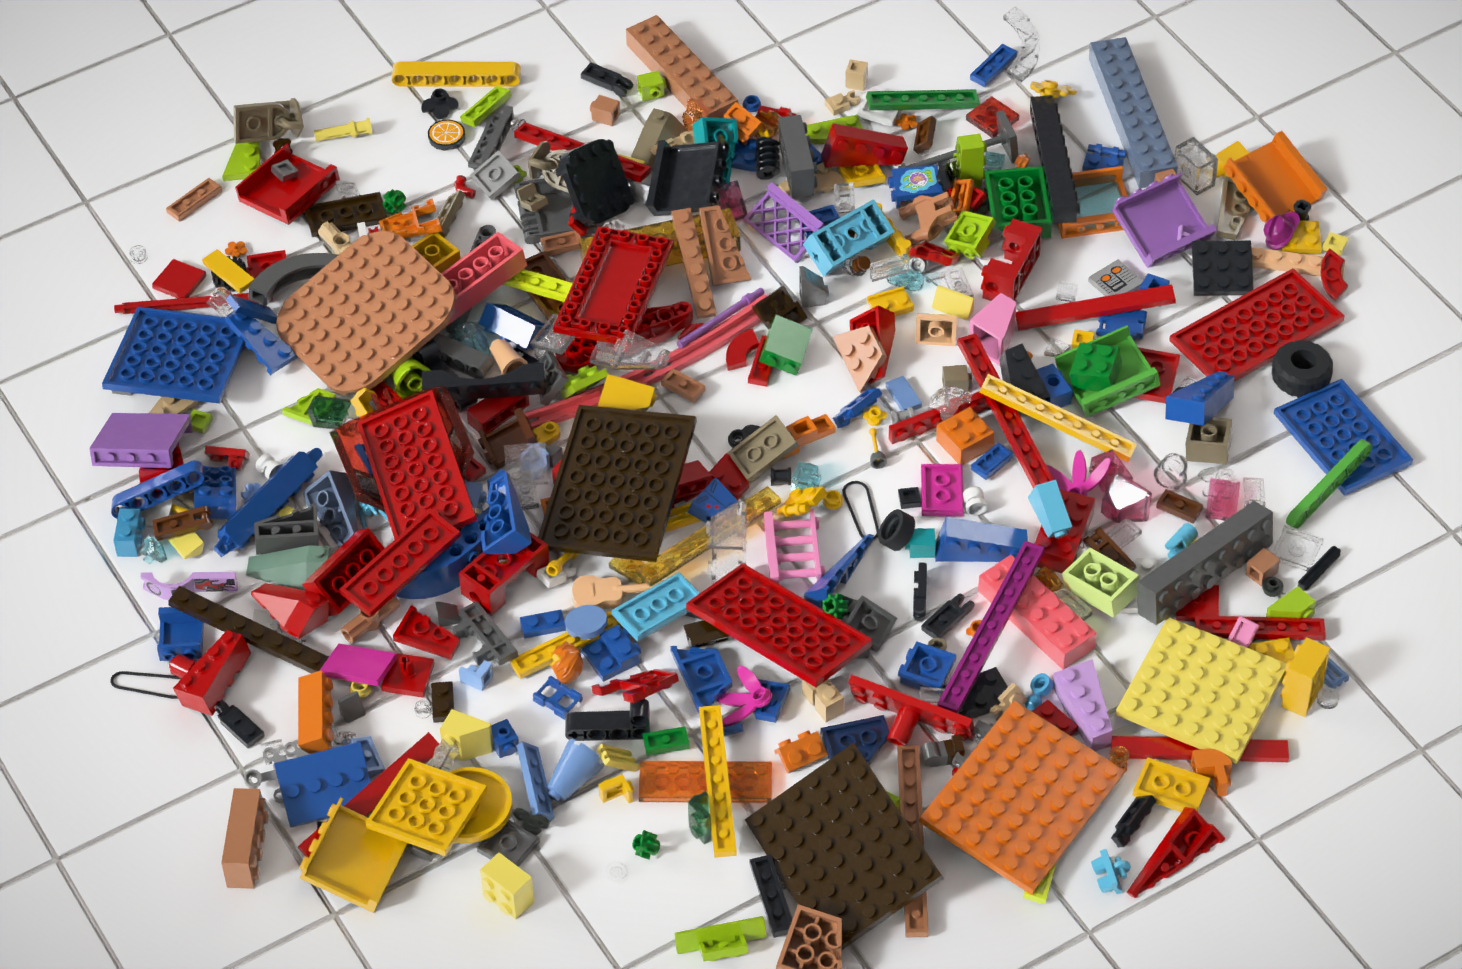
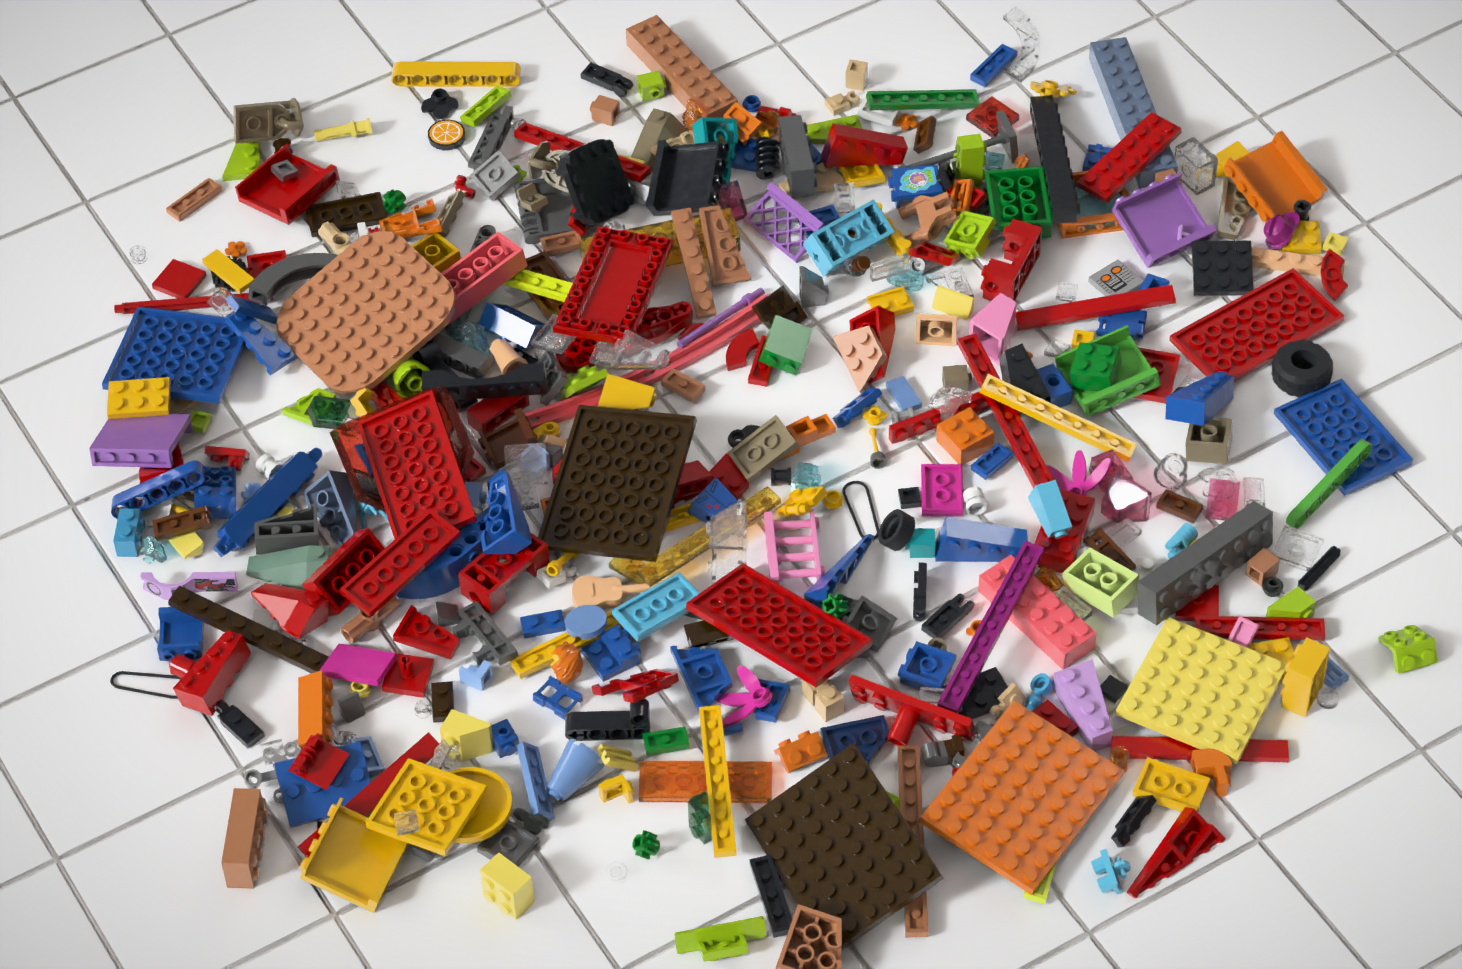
none -> yellow plate [107,377,171,419]
none -> red hinge [288,733,350,790]
none -> clear tile [394,809,420,836]
none -> tan plate [539,434,566,448]
none -> red plate [1077,112,1182,203]
none -> black tile [1100,675,1128,704]
none -> lime bracket [1378,625,1438,674]

